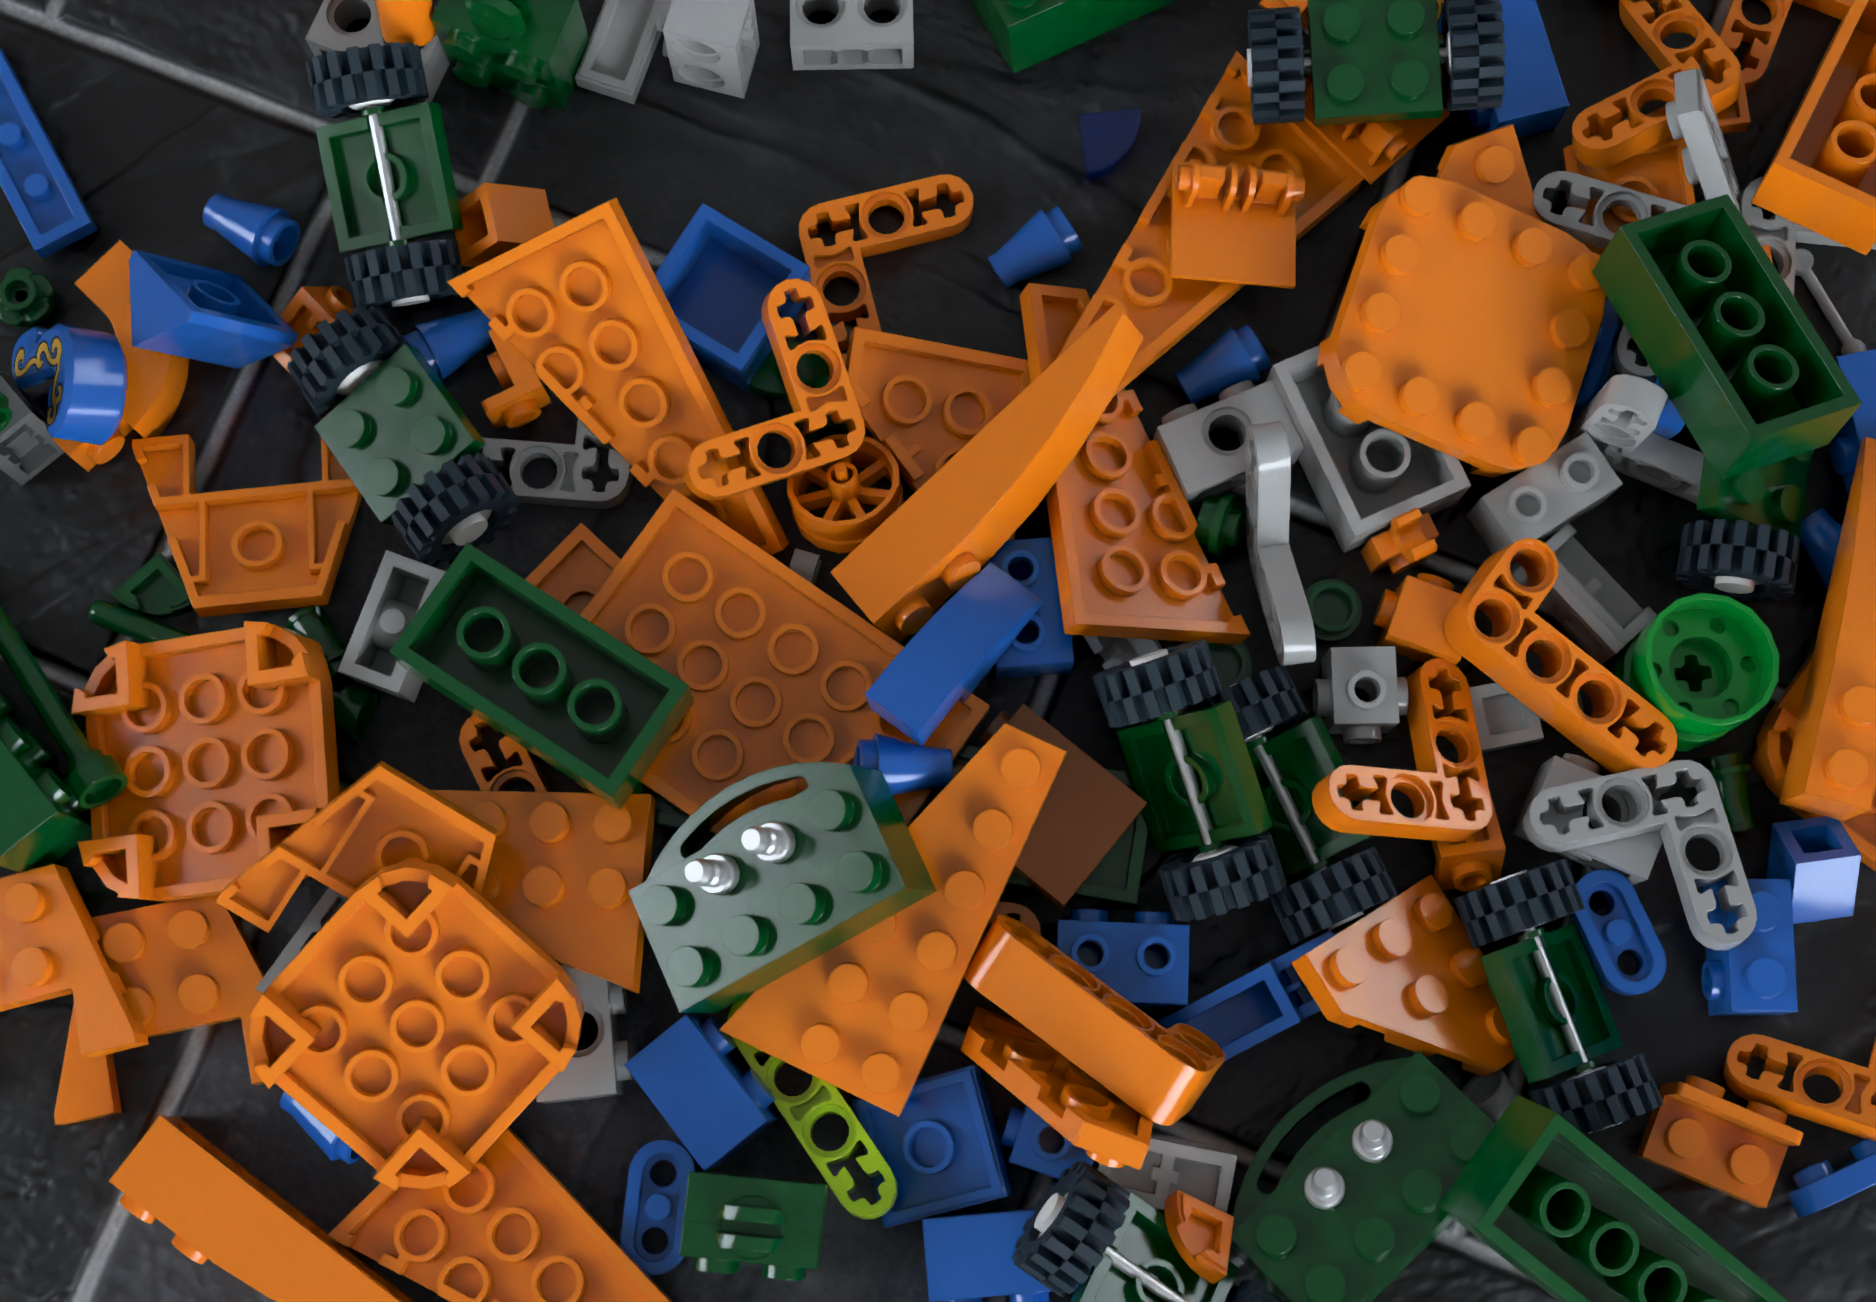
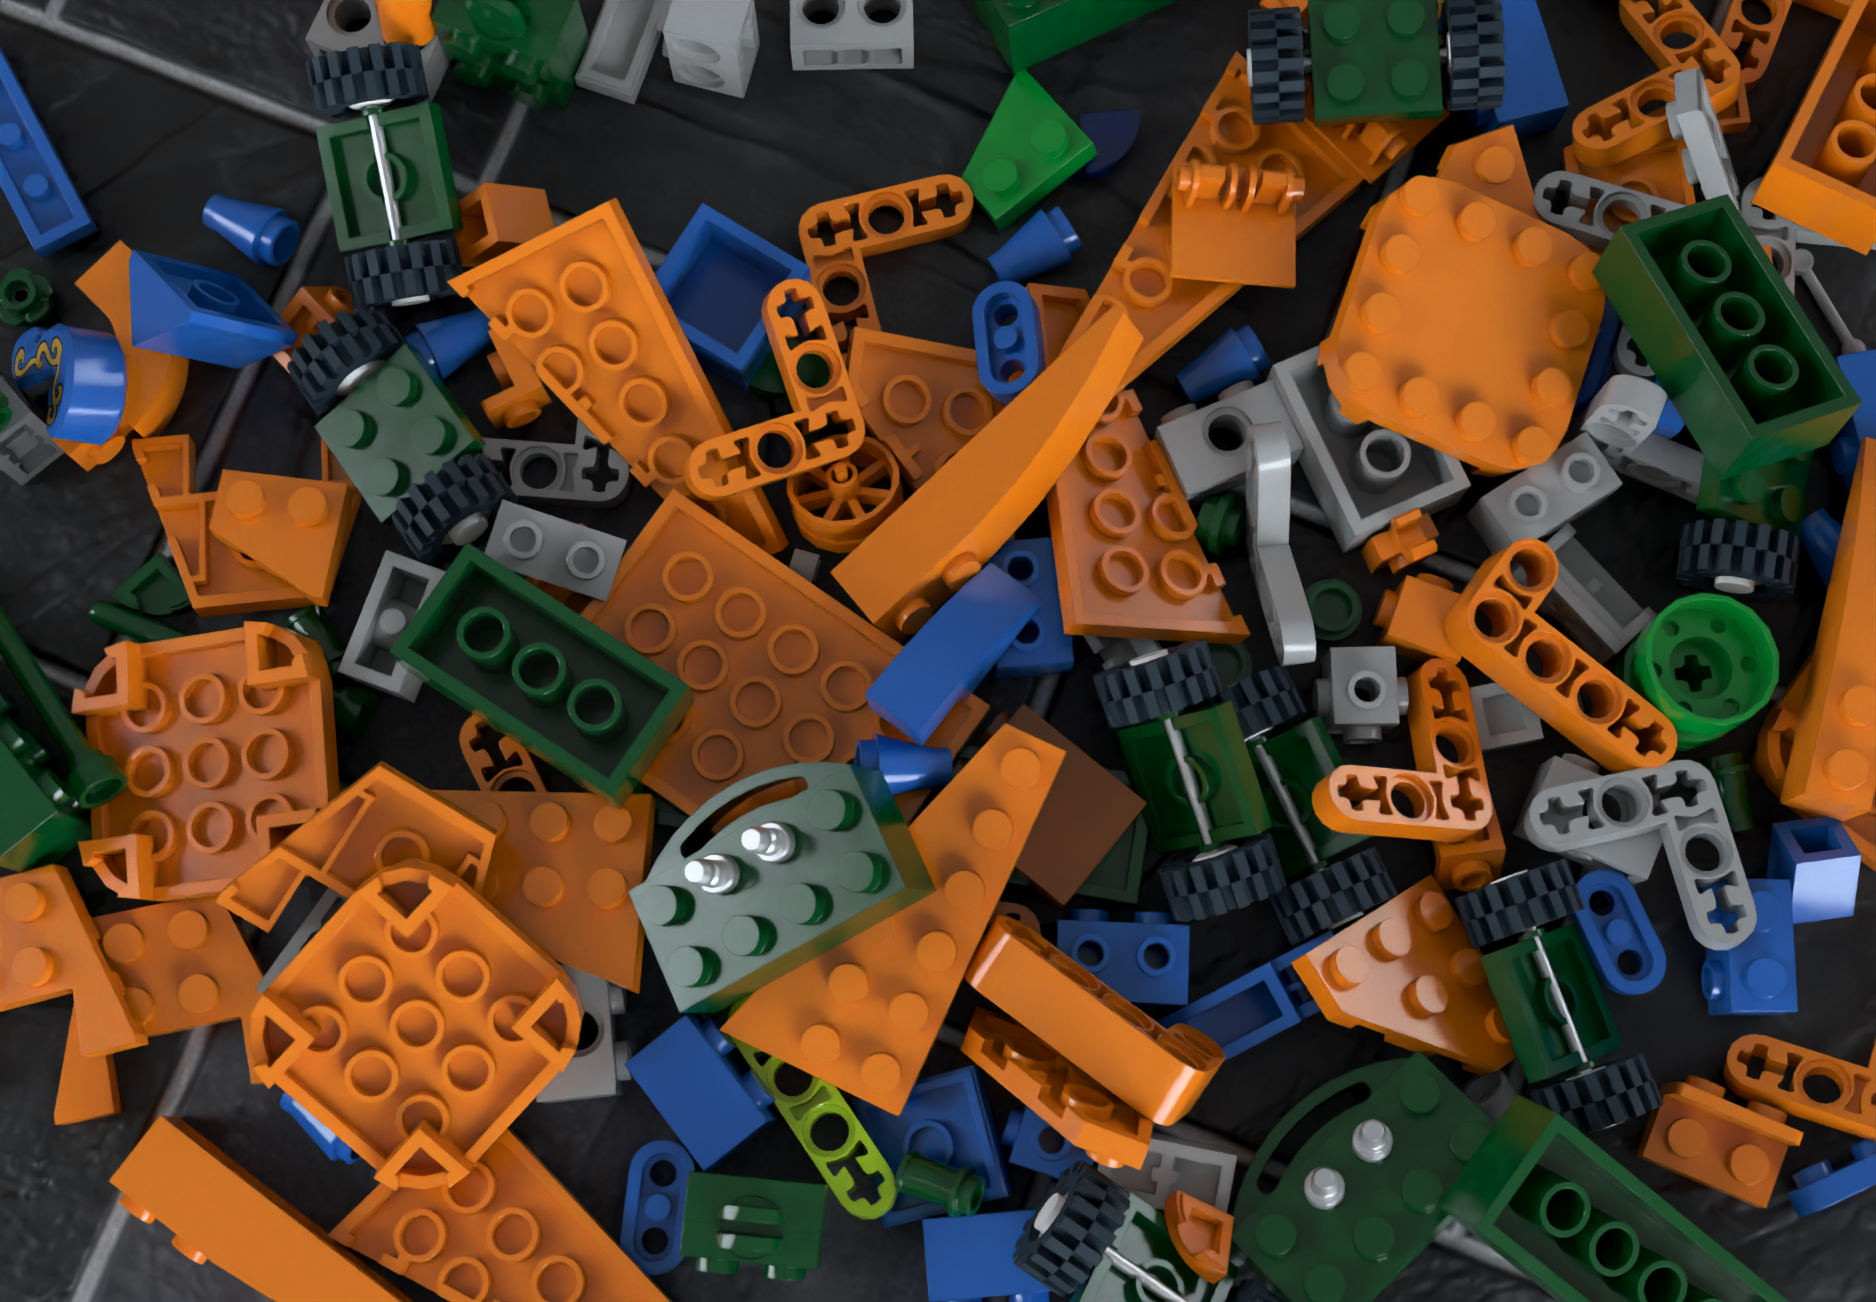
none -> orange wing [209,469,353,607]
none -> light grey hinge [484,499,627,602]
none -> dark green pin [895,1150,986,1218]
none -> green wing [961,69,1098,231]
none -> blue plate [972,281,1046,405]

